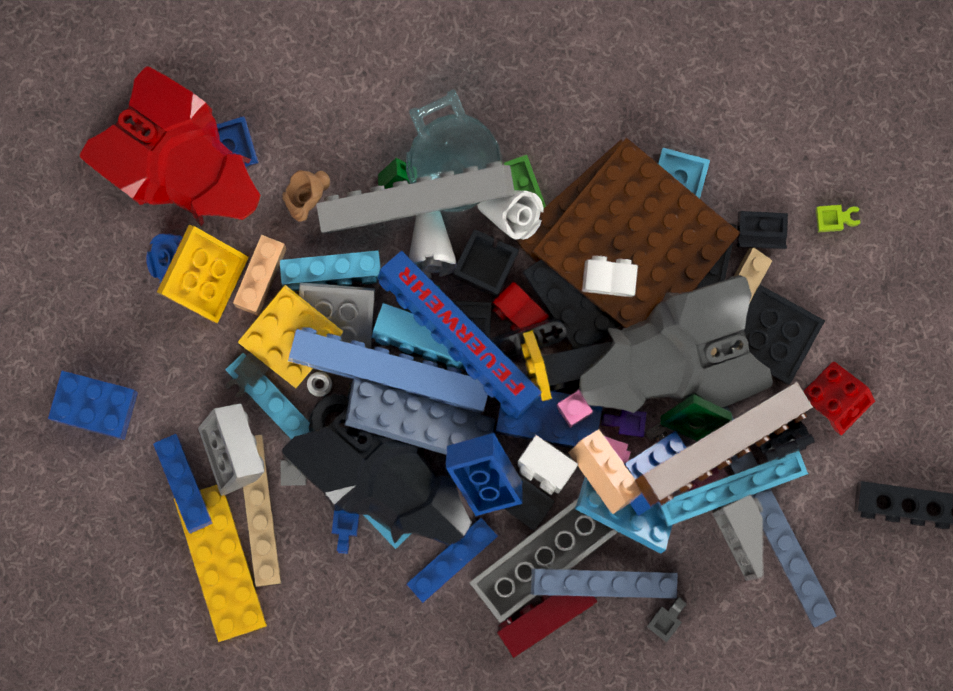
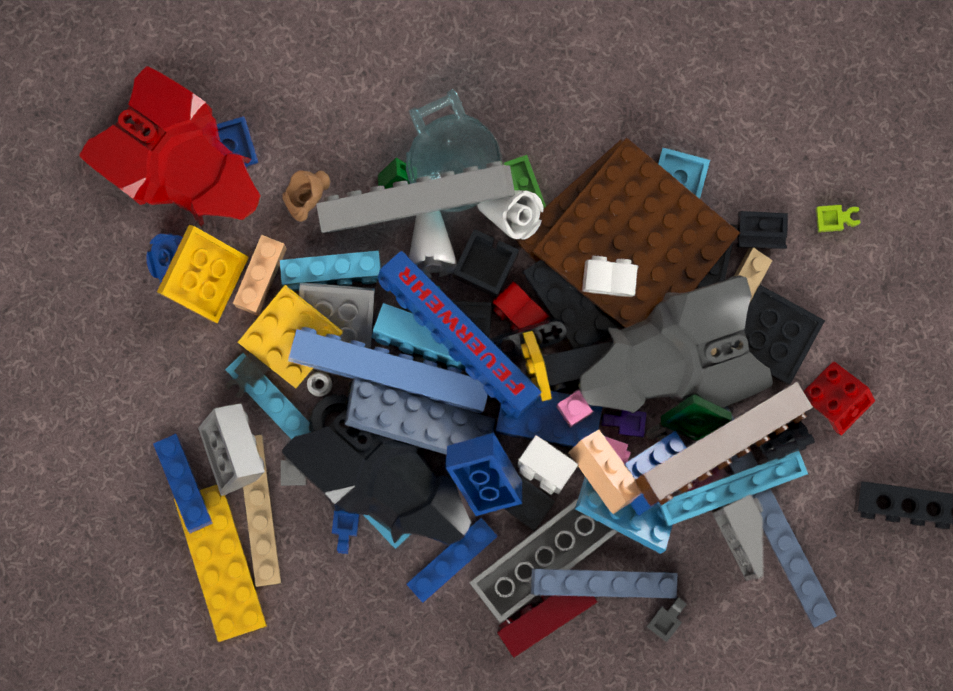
blue brick [48,371,138,440] -> none

